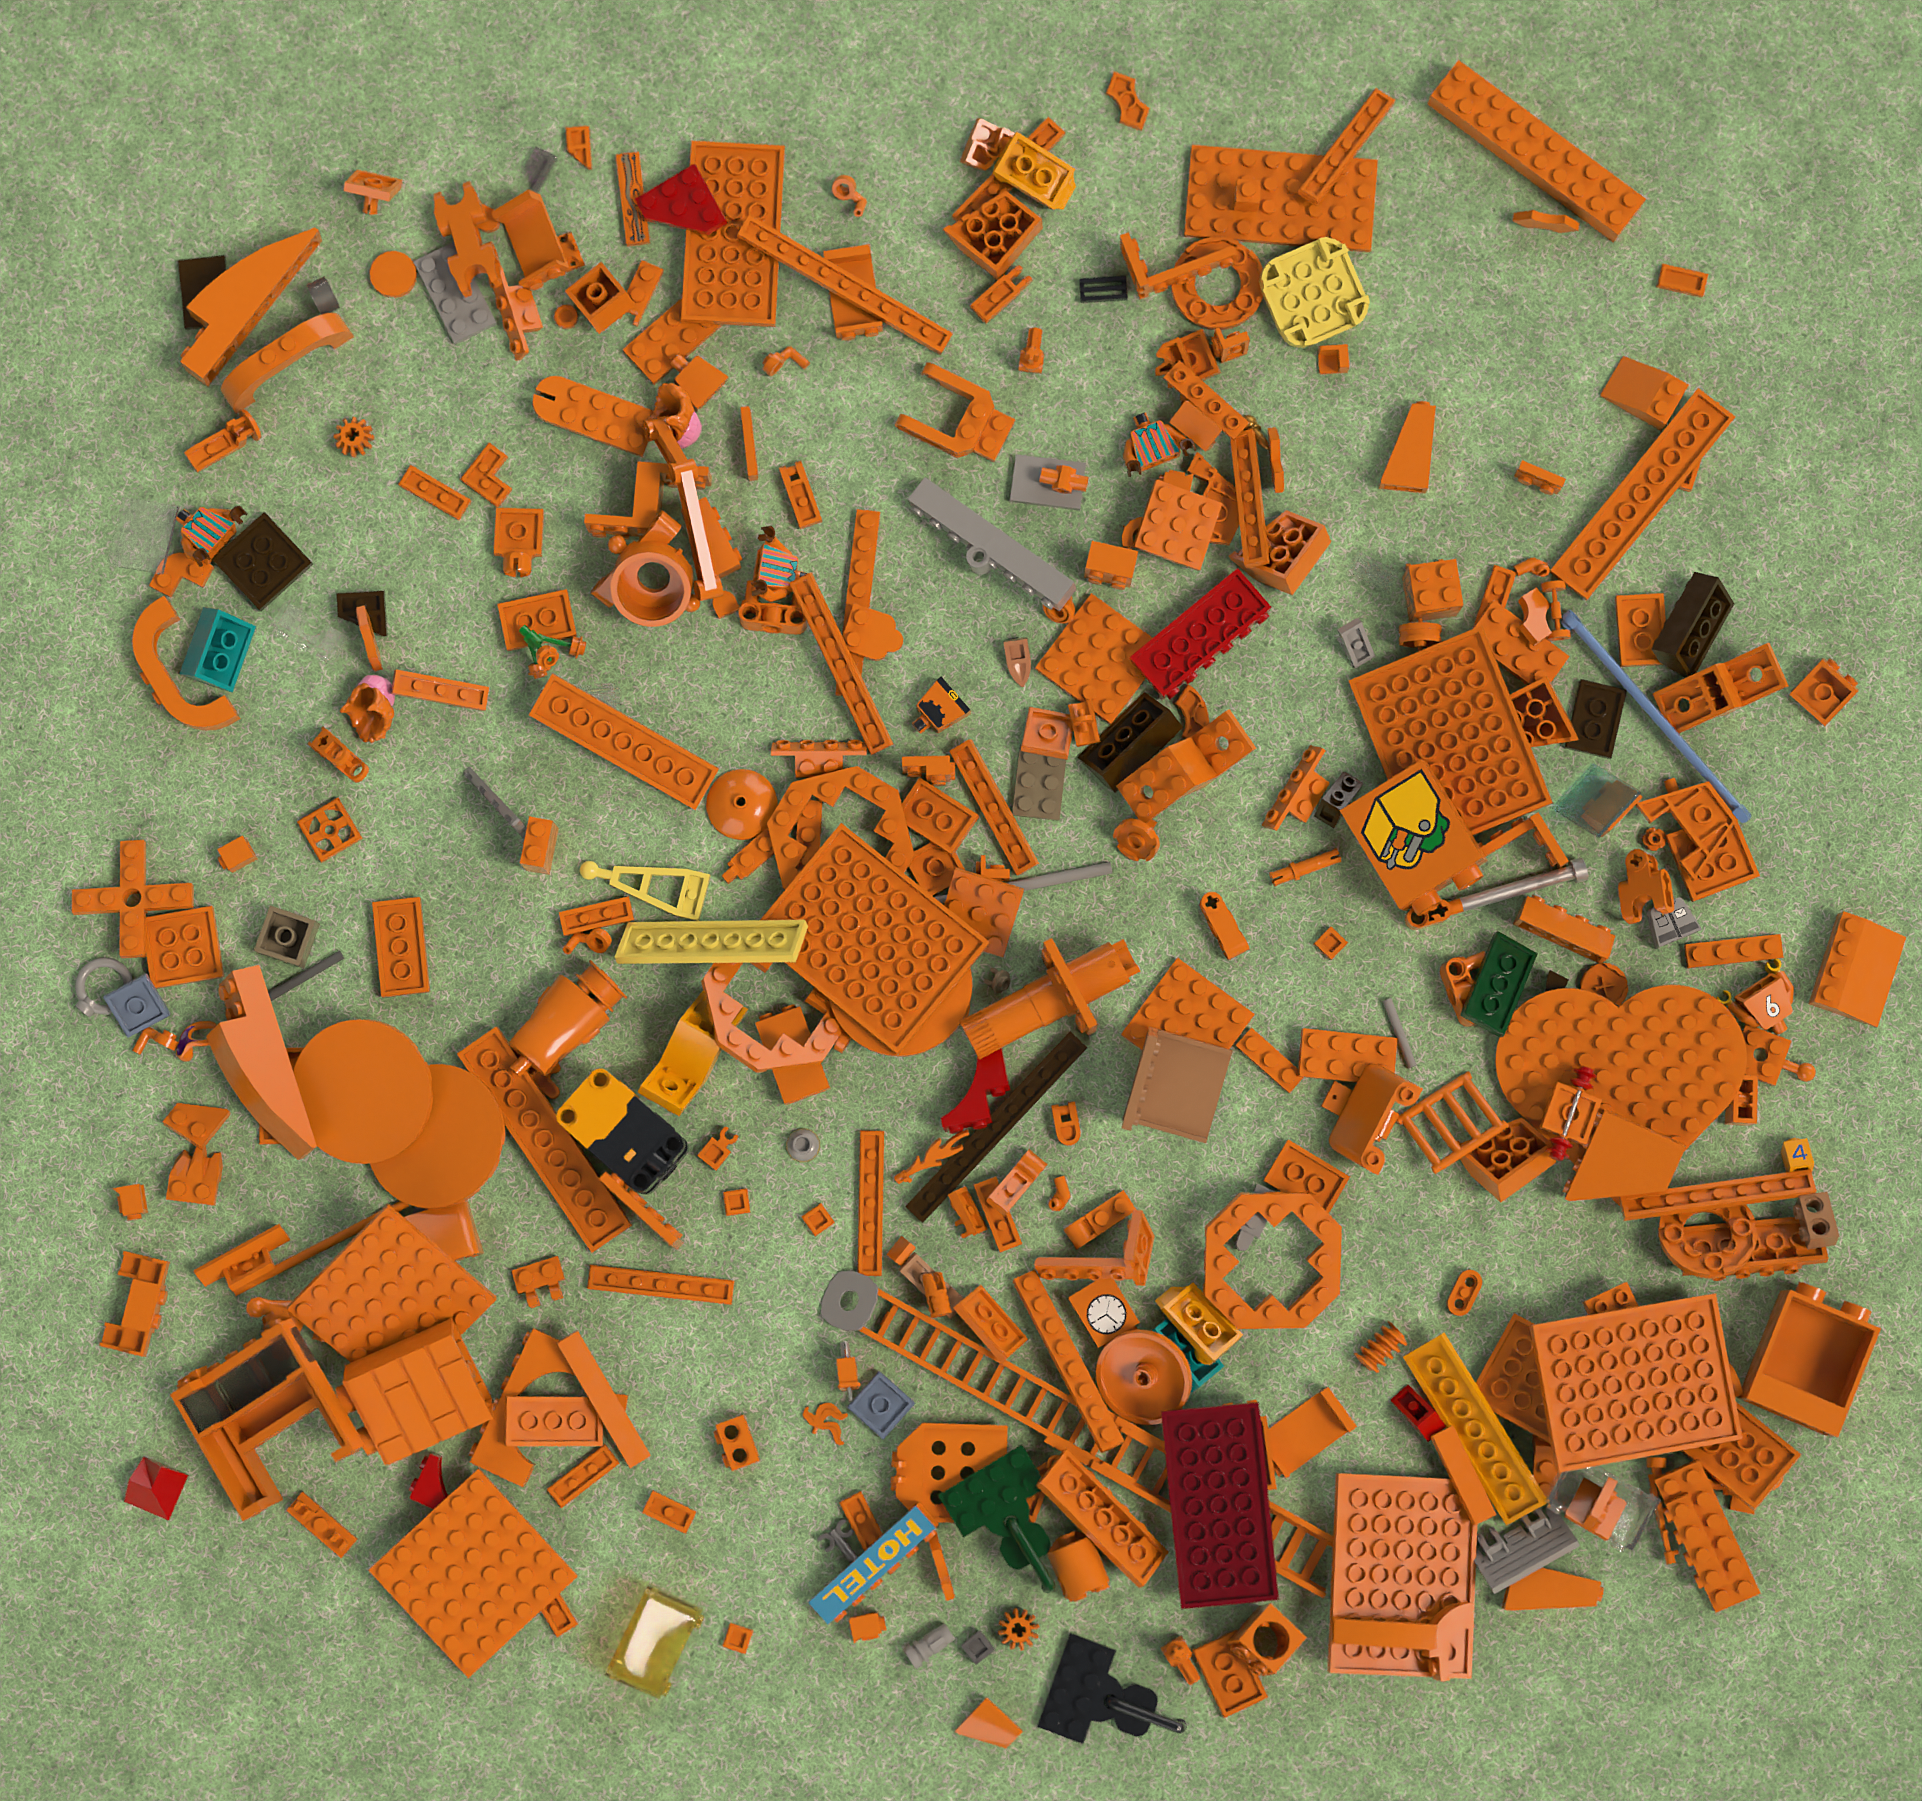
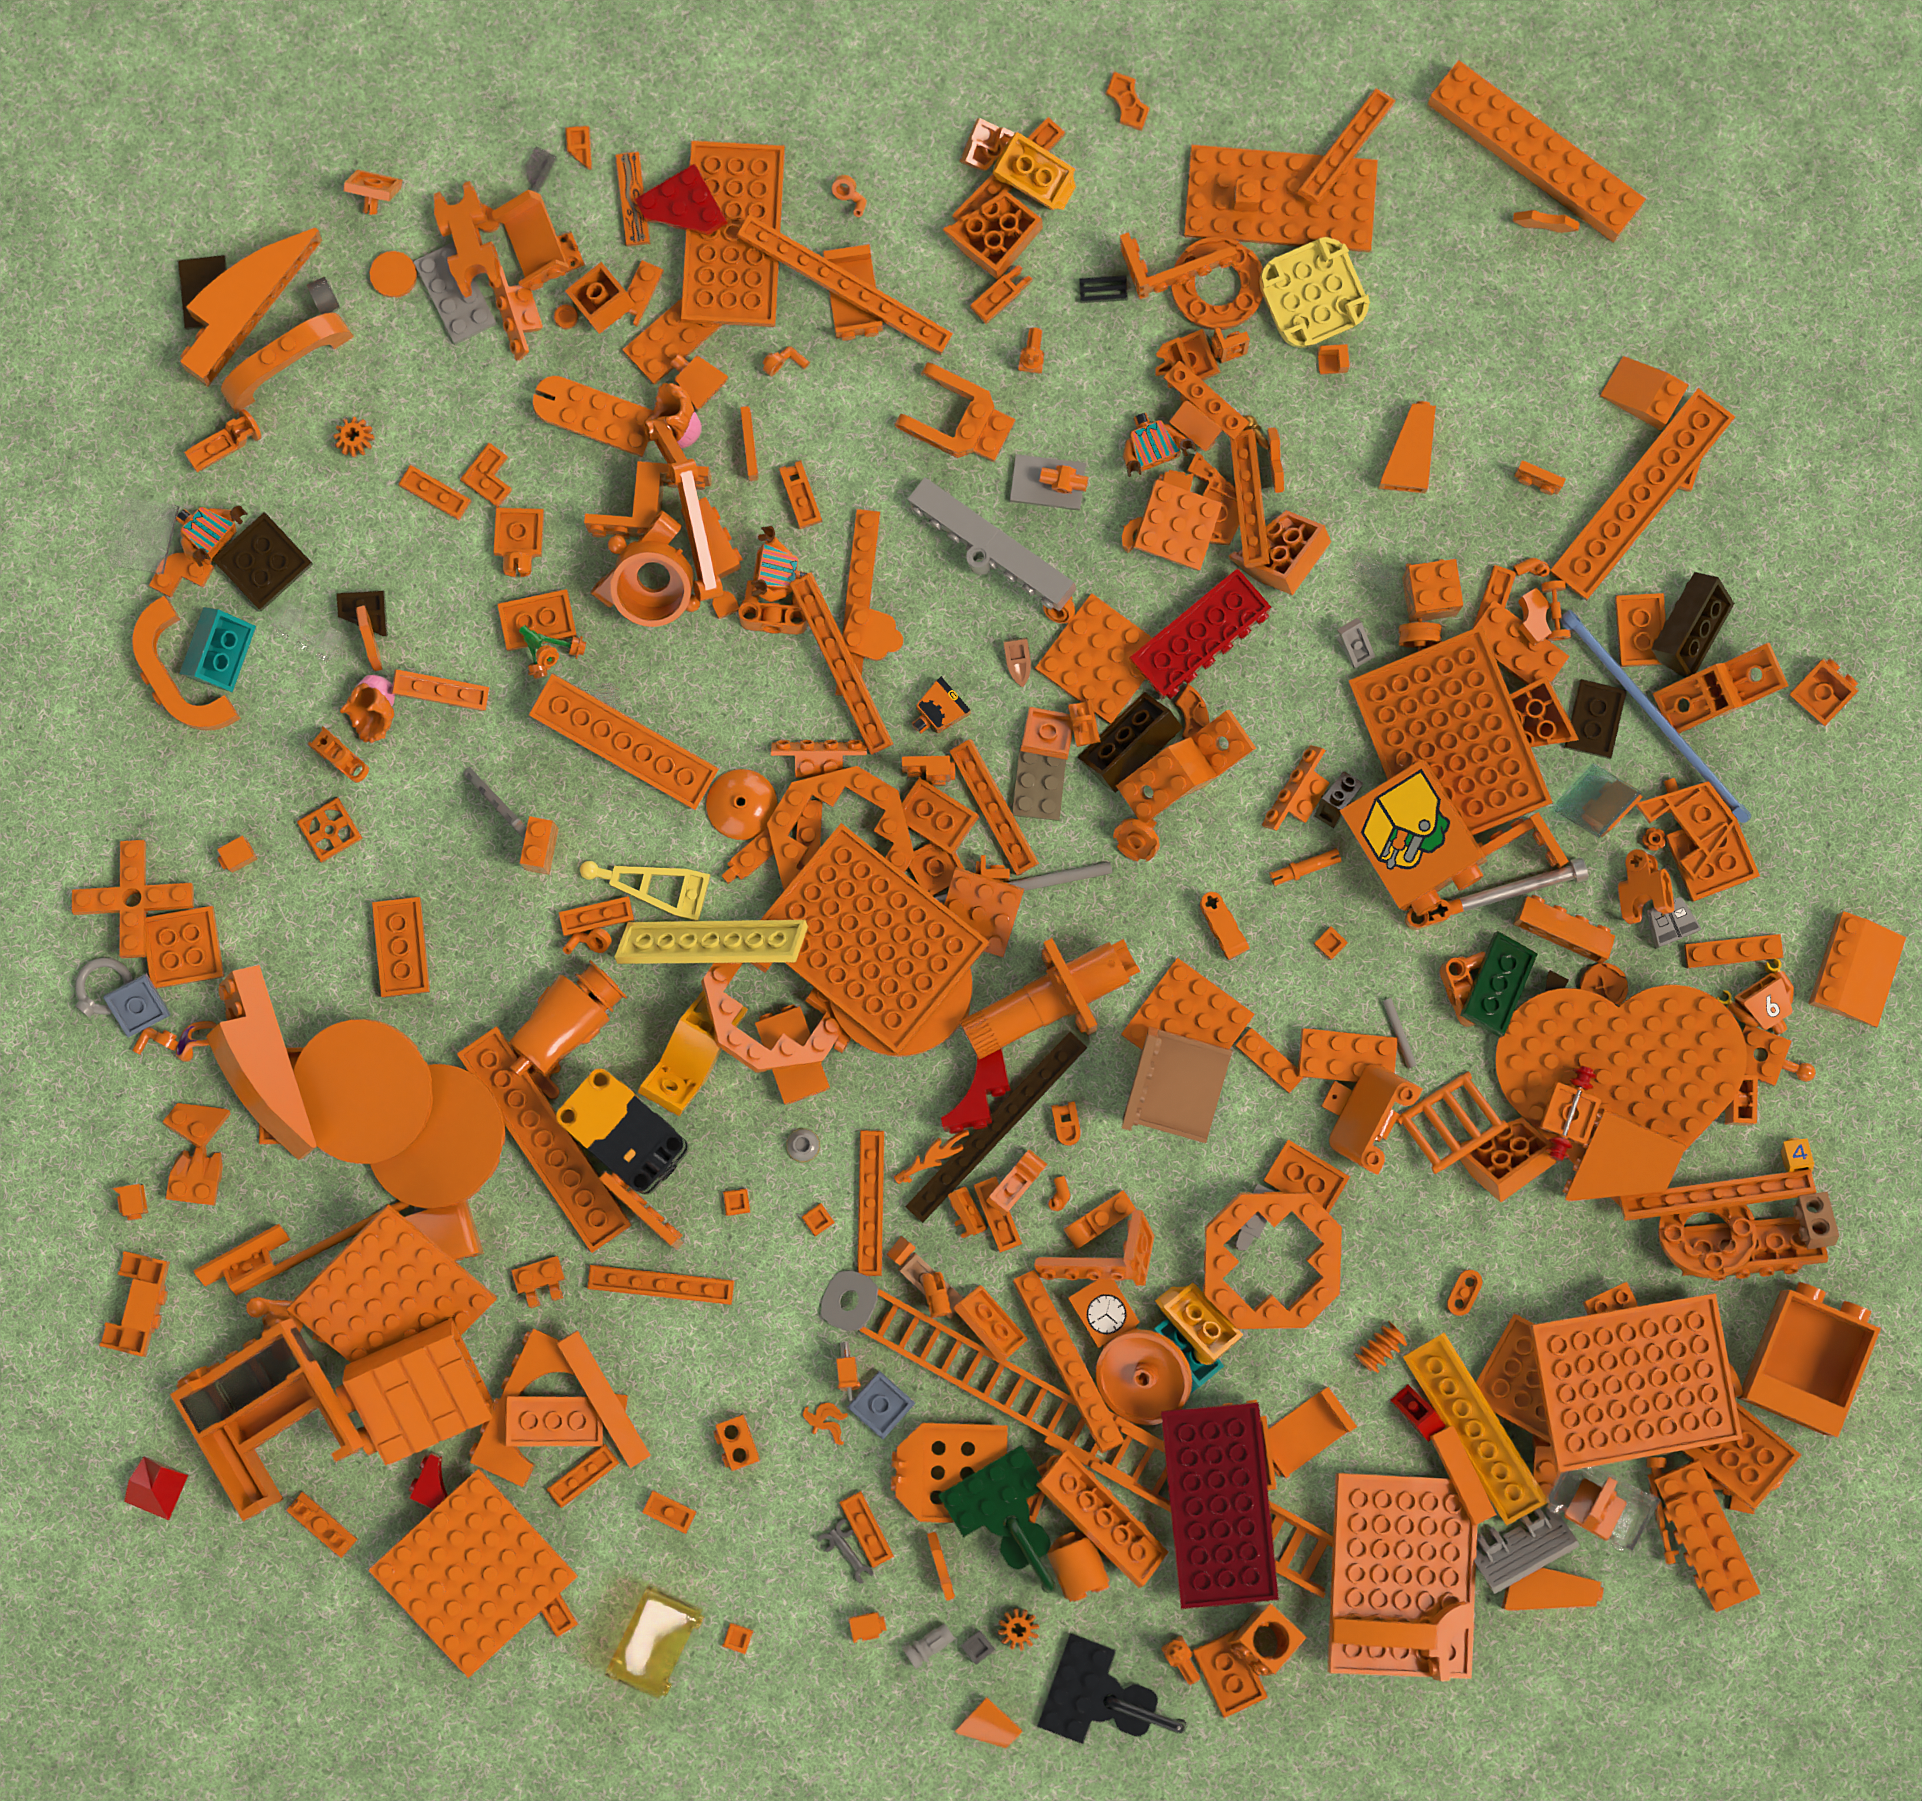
dark tan brick [254,906,320,969] -> none
dark grey bar [268,950,345,1001] -> none
orange plate [697,1126,739,1171] -> none
dark azure brick [808,1502,939,1624] -> none
dark tan plate [984,968,1011,993] -> none
orange brick [1084,541,1138,590] -> none
orange tile [1657,264,1708,298] -> none

